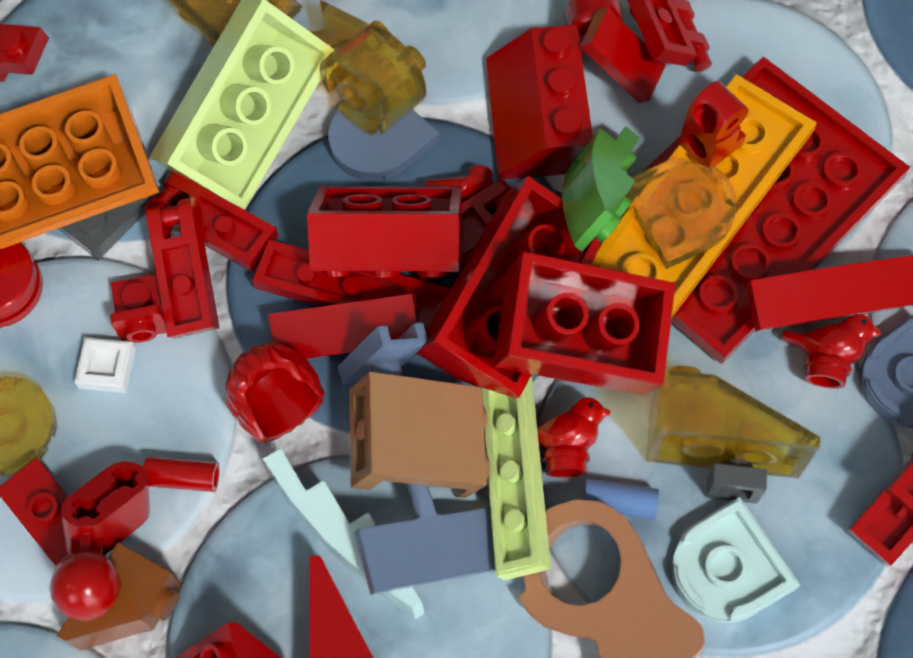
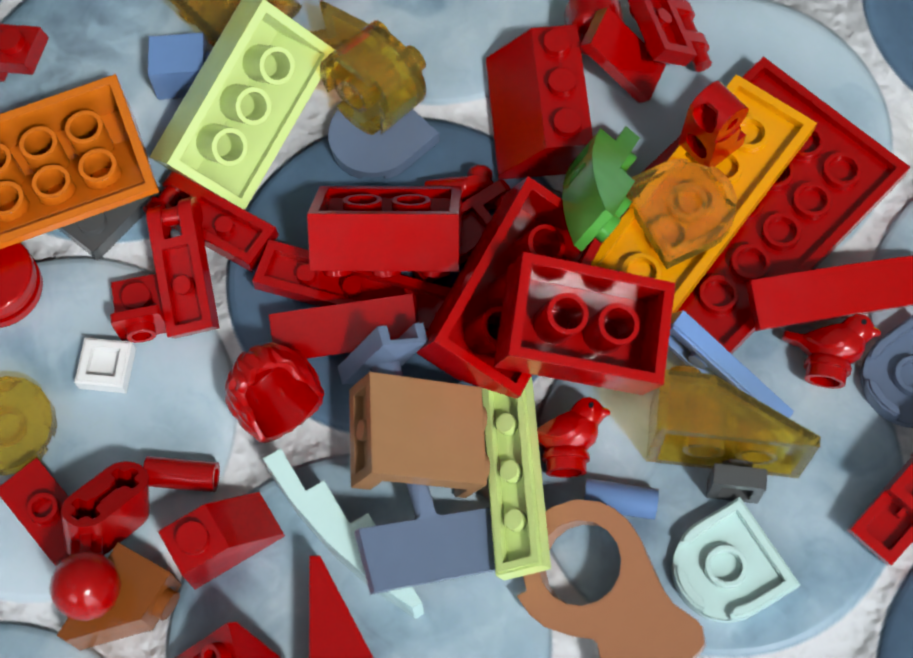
none -> medium blue brick [148,33,212,100]
none -> red slope [158,492,285,590]
none -> medium blue tile [668,310,794,429]

